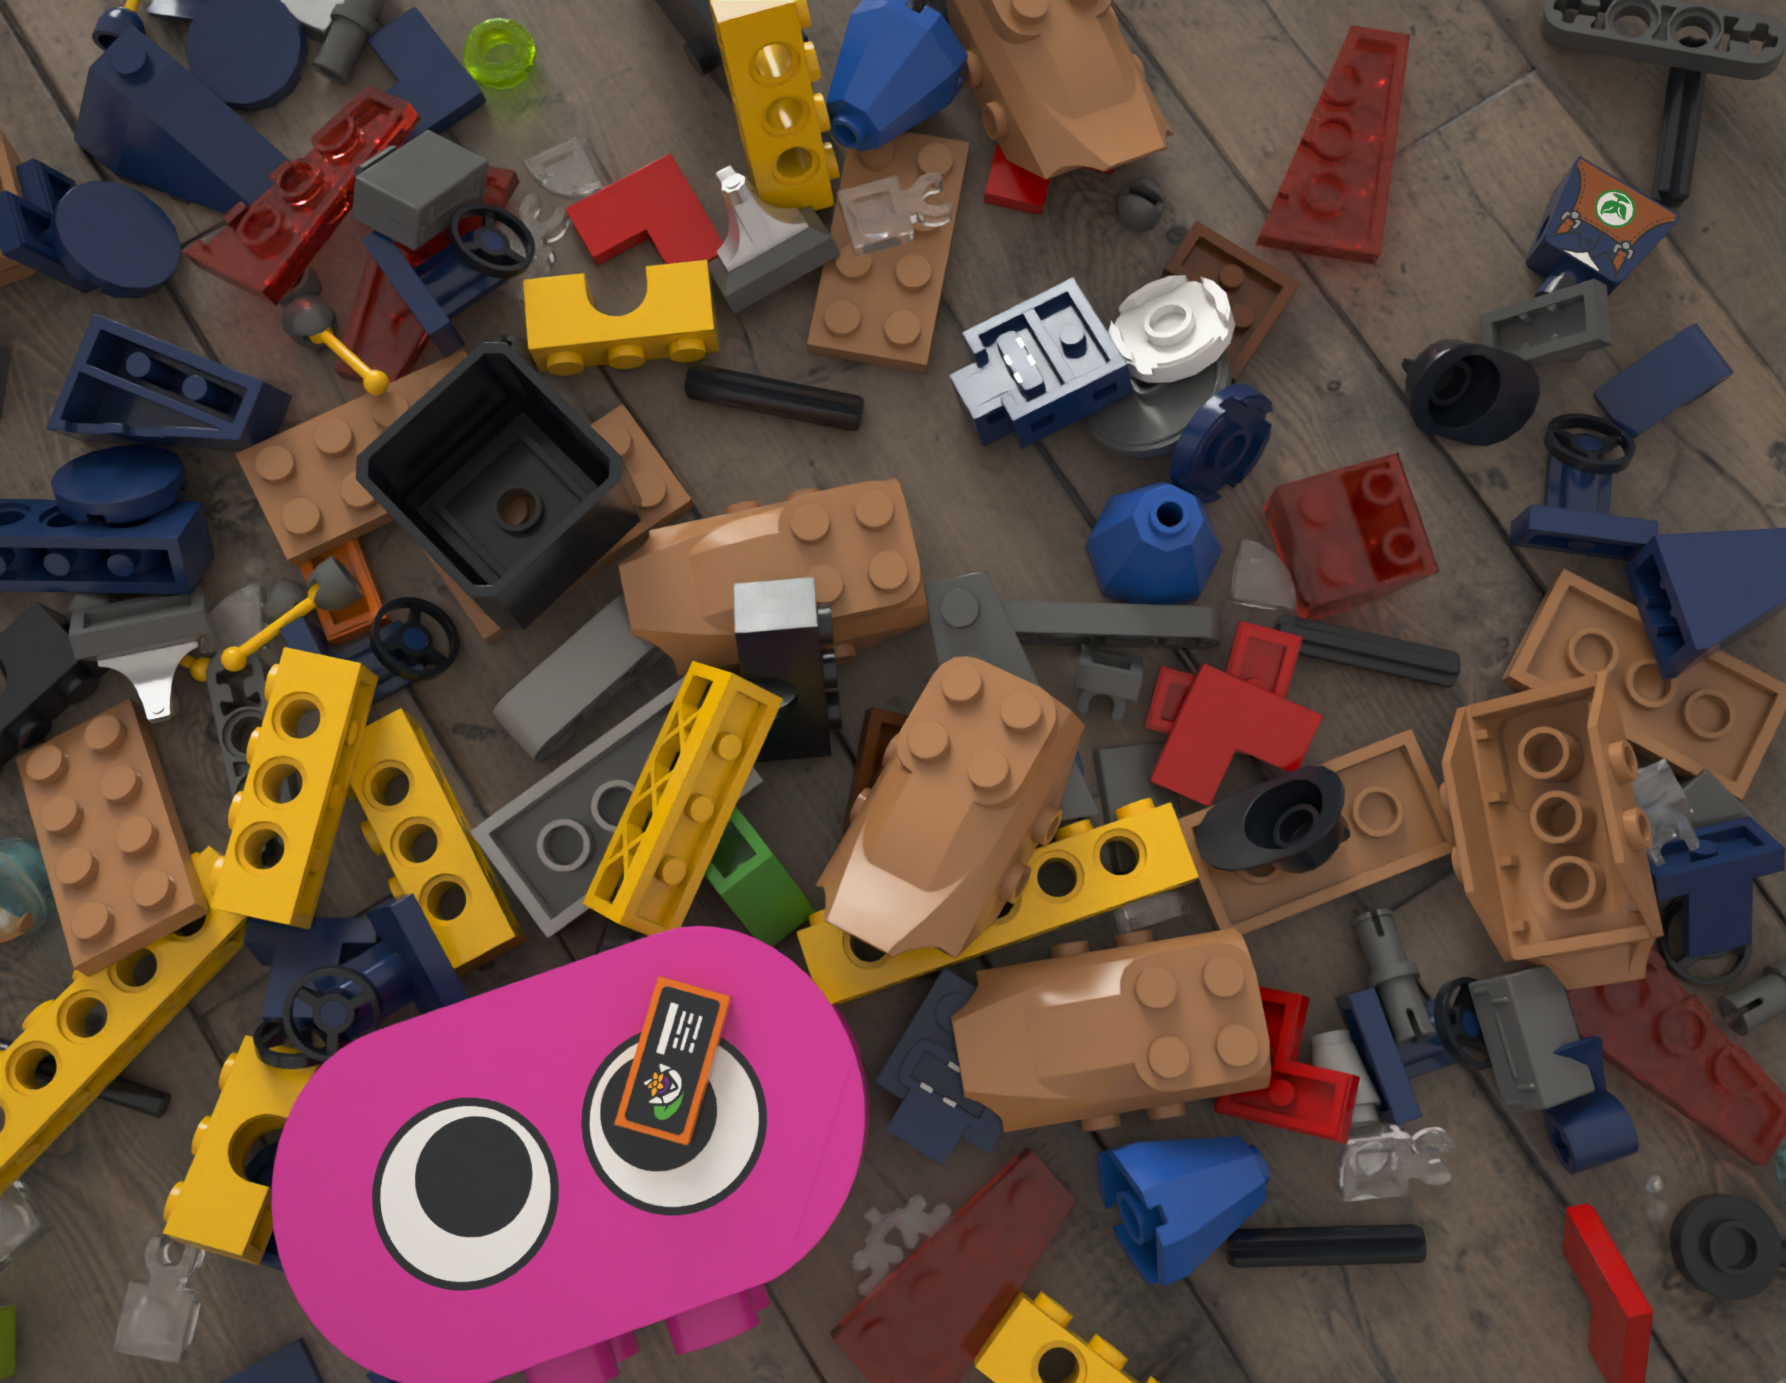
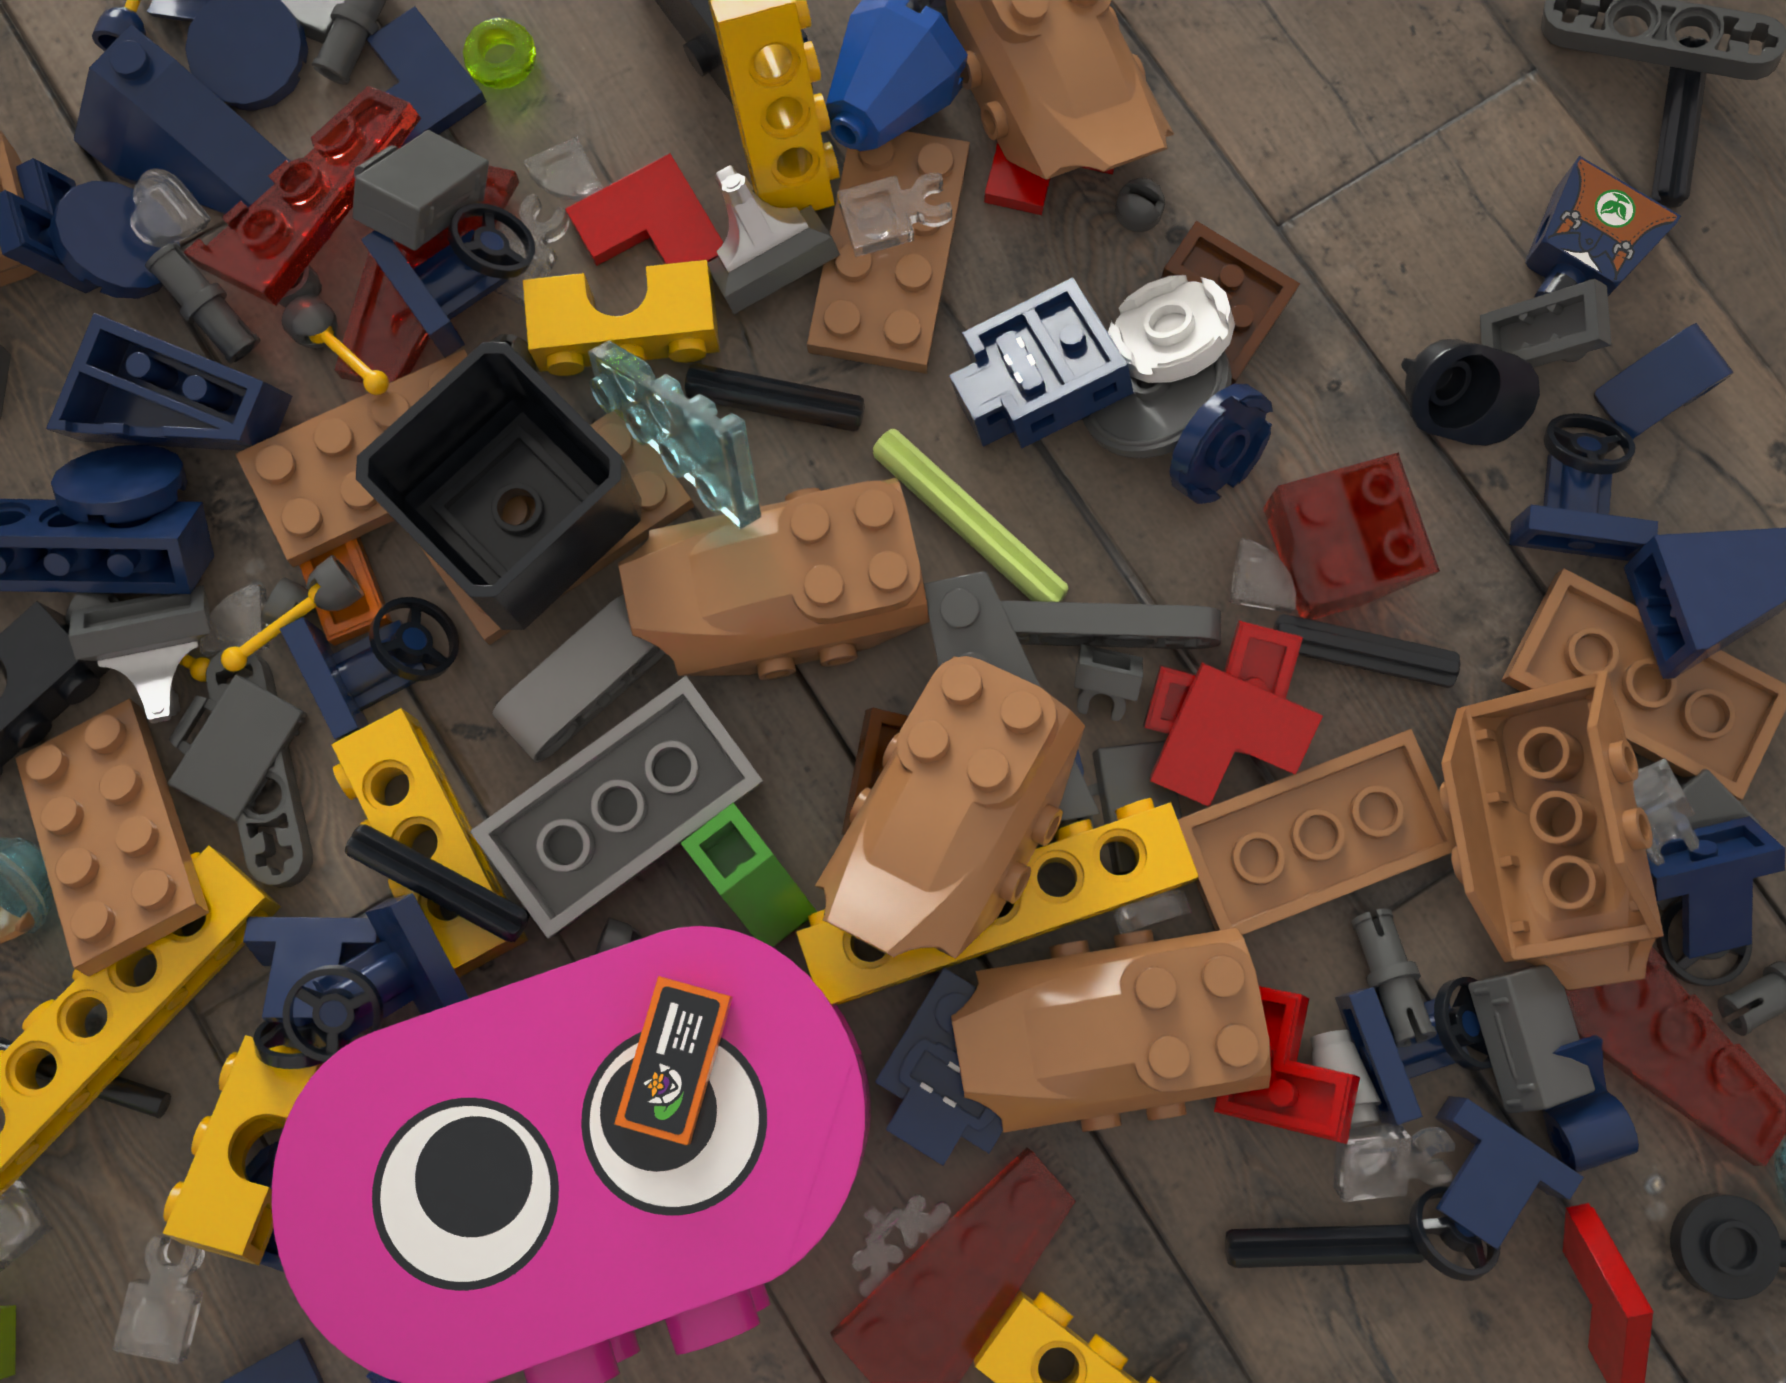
yellow brick [209,647,379,930] -> none
yellow fence [582,661,783,936] -> none
black arch [733,577,842,763] -> none
blue cone [1085,481,1222,605] -> none
blue cone [1096,1136,1270,1286] -> none
black piece [1196,766,1351,874] -> none
clear red wing [1255,25,1410,265] -> none
none -> clear tile [130,168,211,248]
none -> dark grey pin [145,242,261,364]
none -> dark grey piece [168,675,307,821]
none -> black axle [345,824,530,942]
none -> clear light blue wing [588,340,761,530]
none -> yellowish green axle [873,429,1069,602]
none -> dark blue piece [1409,1096,1584,1281]

